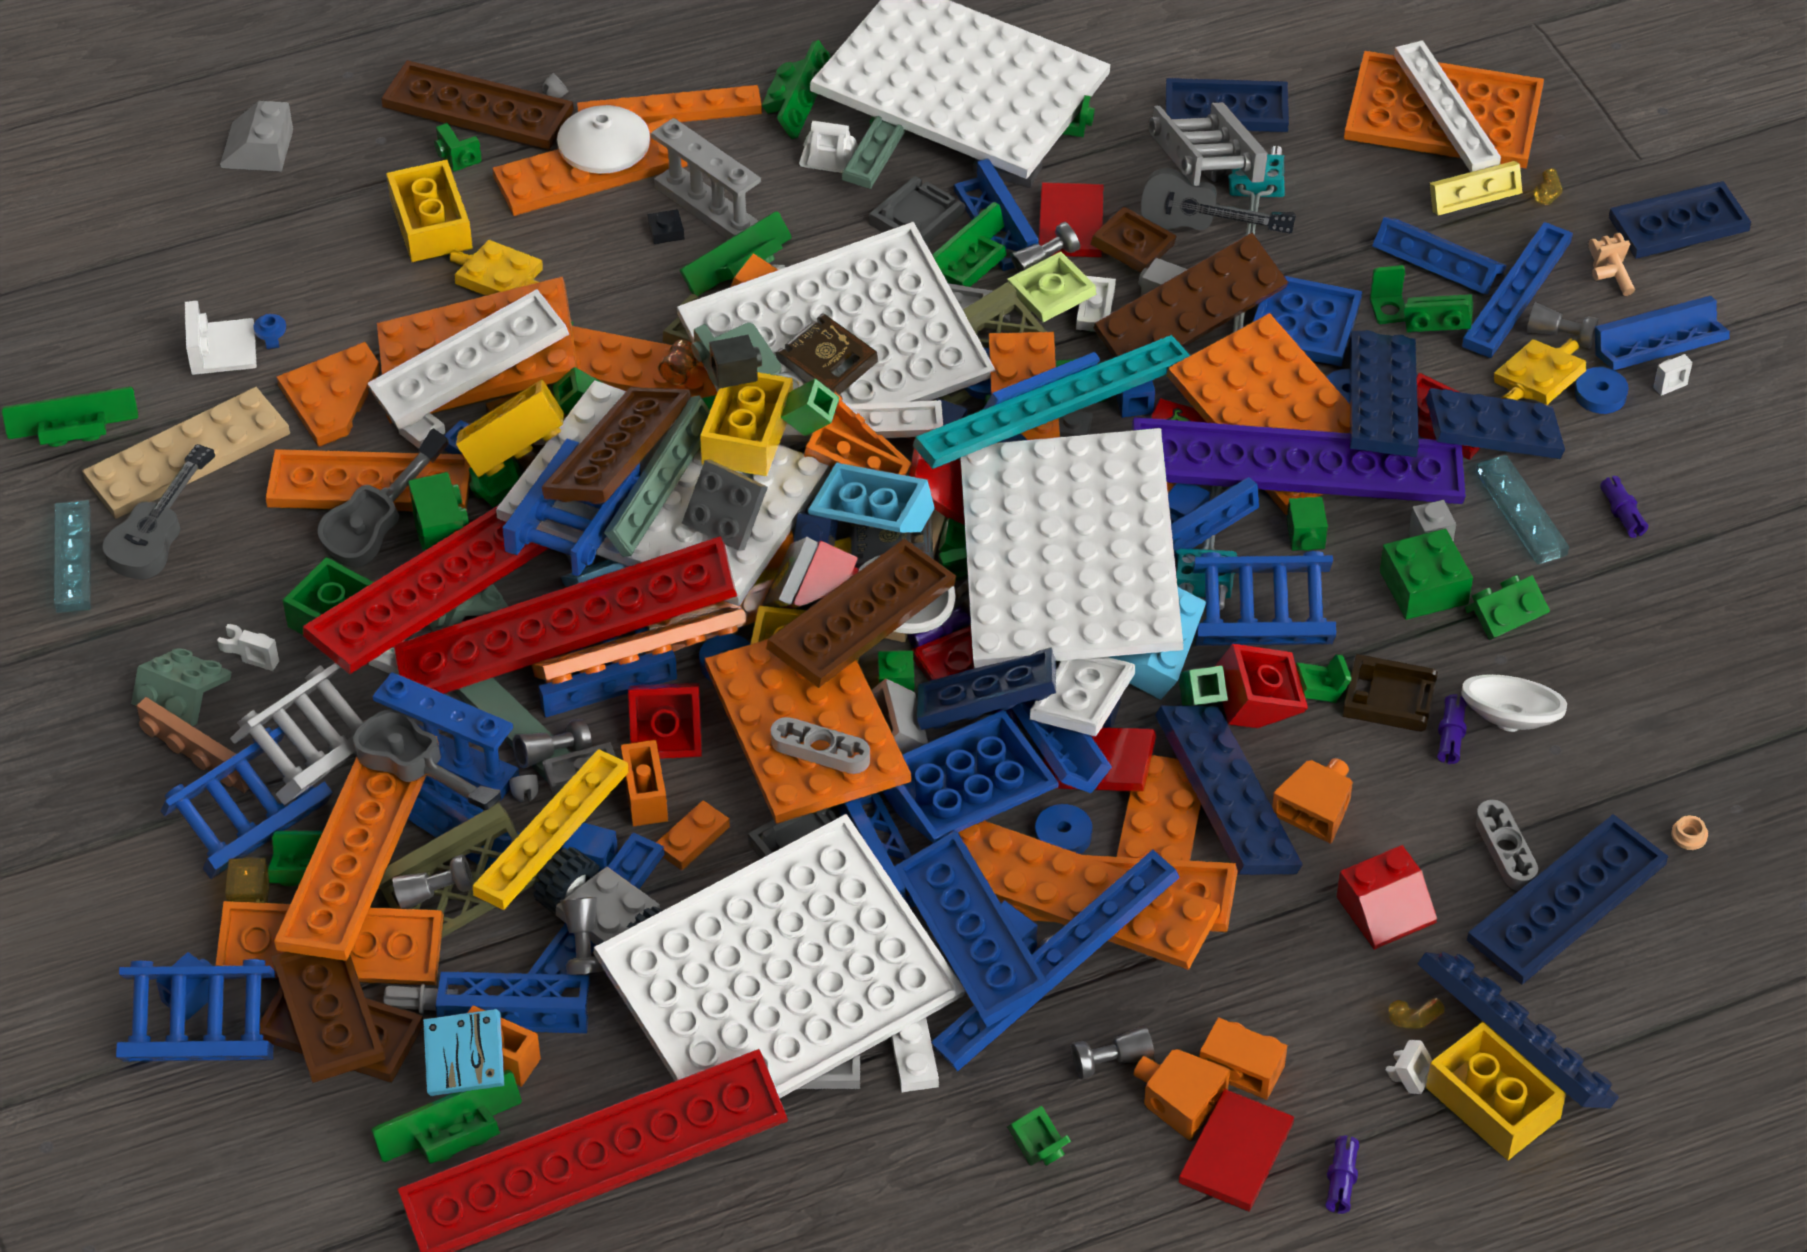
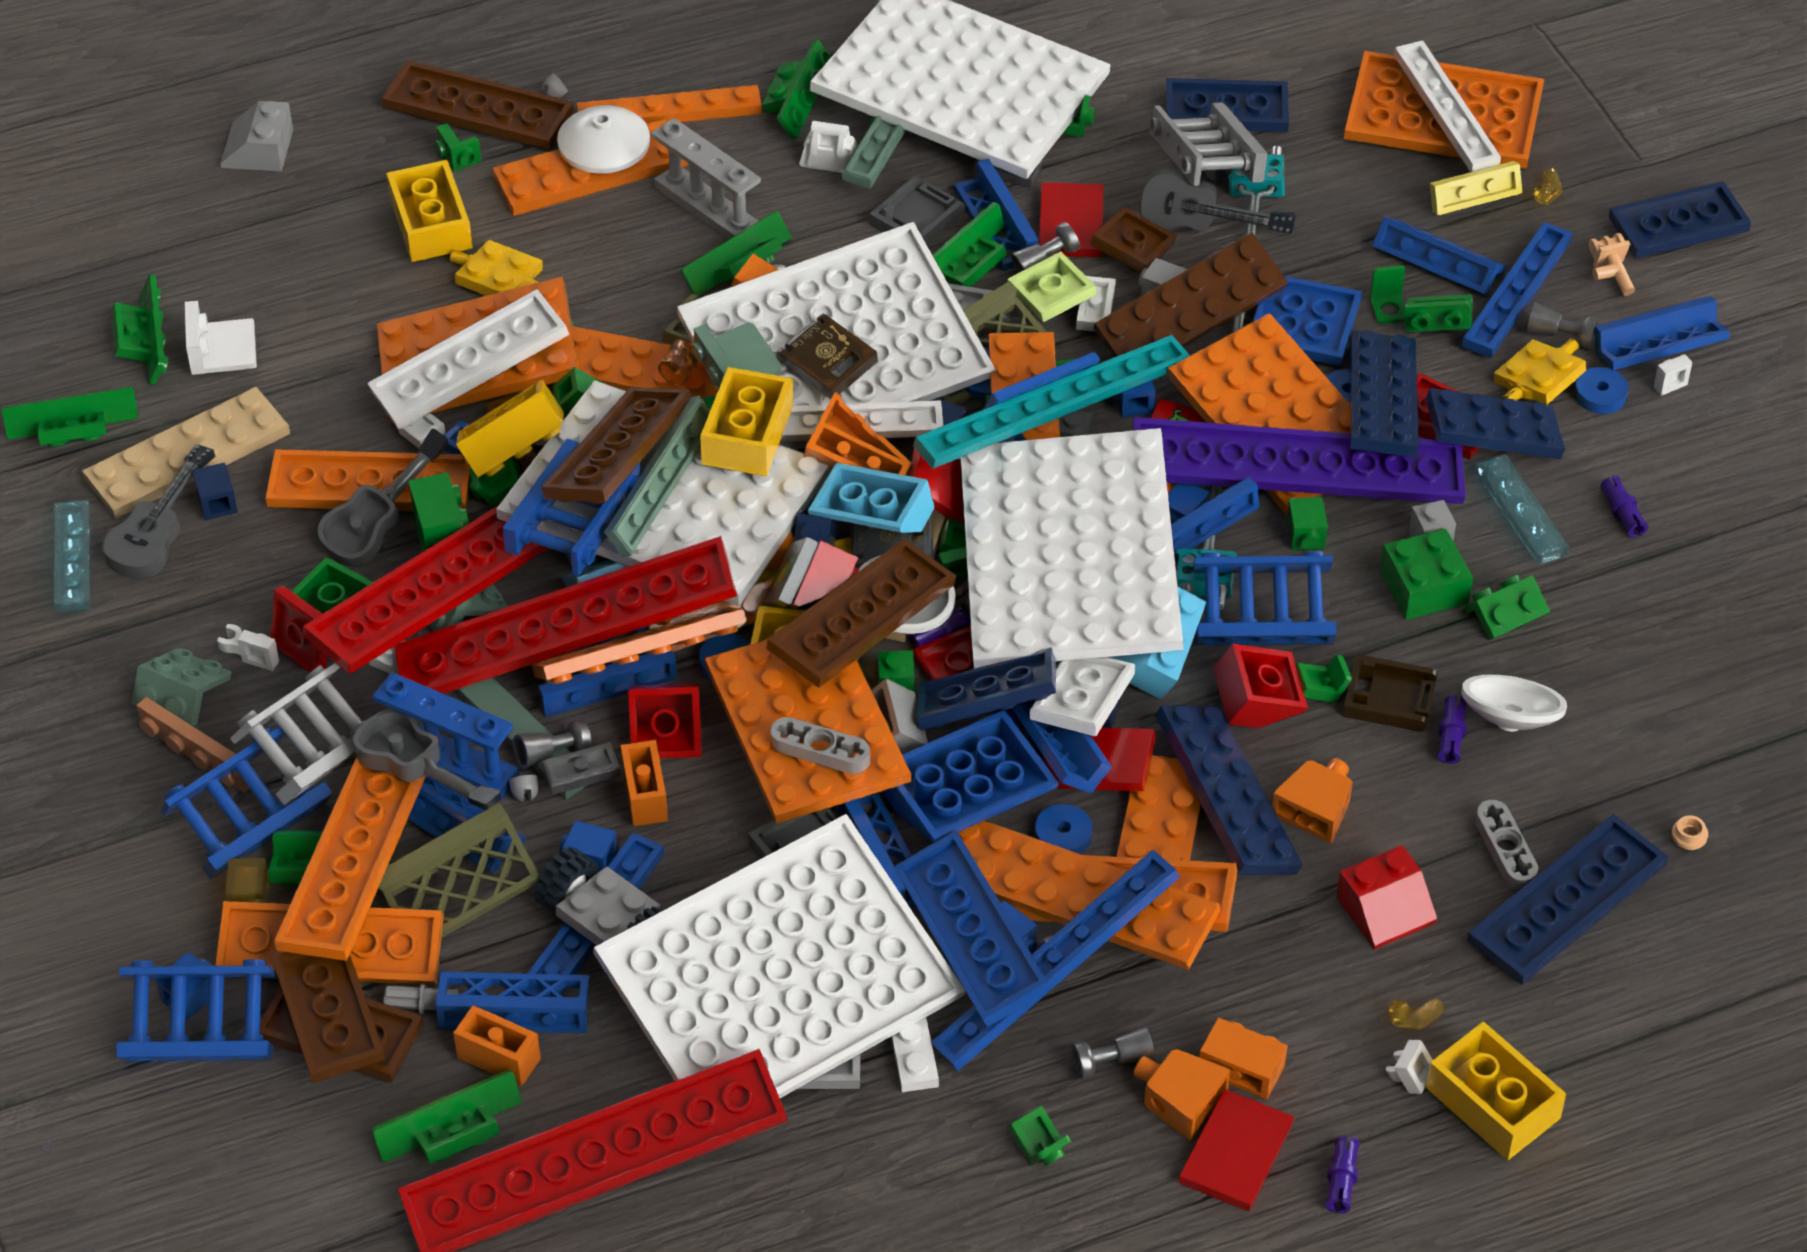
blue plate [254,314,286,349] -> none
orange plate [277,342,380,447] -> none
flat silver piece [392,854,474,909] -> none
medium azure tile [423,1009,504,1096] -> none
yellow plate [473,749,629,910] -> none
flat silver piece [560,897,604,975] -> none
black plate [647,209,685,244] -> none
orange plate [656,800,730,870] -> none
dark grey plate [682,460,768,551] -> none
pearl dark grey brick [709,334,762,389] -> none
green brick [781,378,840,436] -> none
green brick [1178,666,1228,706] -> none
dark blue plate [1417,952,1619,1109] -> none
none -> green bracket [111,274,168,385]
none -> dark blue brick [192,462,238,521]
none -> red tile [270,586,328,672]

